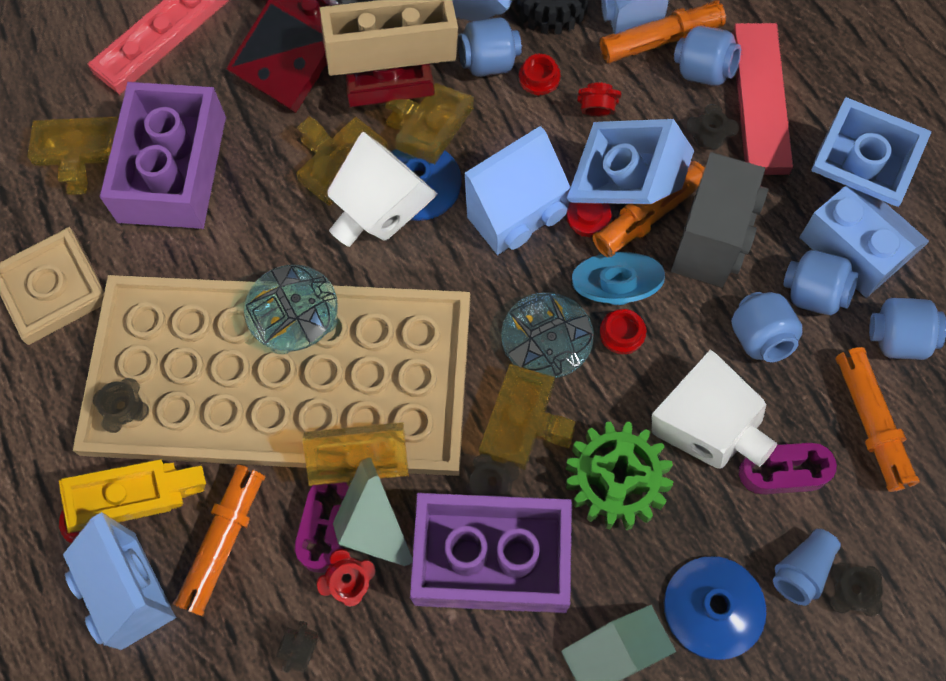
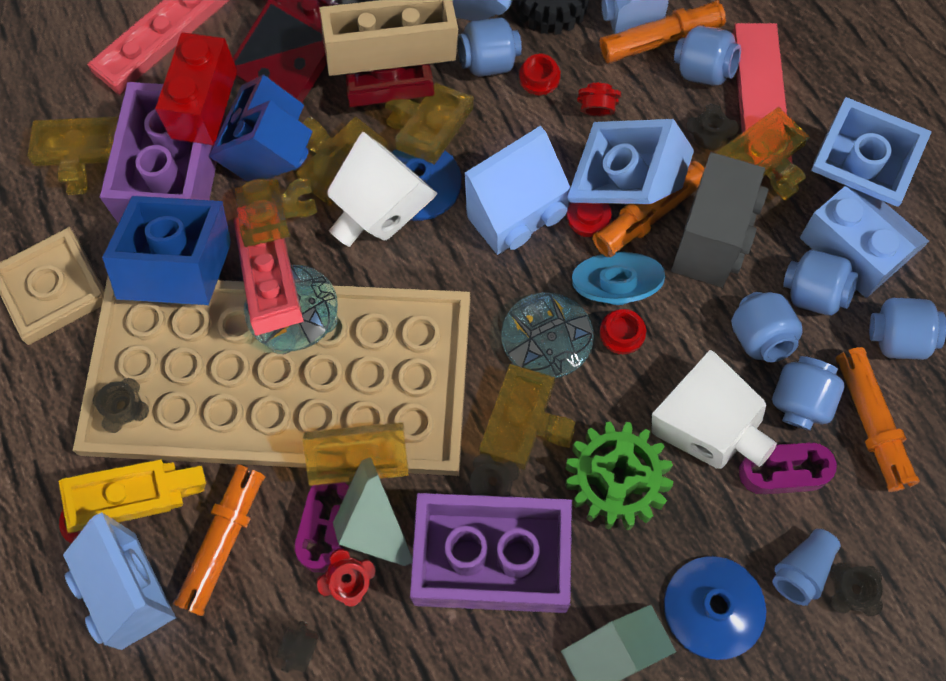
none -> blue brick [102,196,231,305]
none -> red brick [155,32,237,145]
none -> blue brick [209,75,313,184]
none -> coral tile [233,207,304,336]
none -> clear yellow plate [235,178,317,247]
none -> clear yellow plate [716,107,809,200]
none -> medium blue head [772,356,844,431]

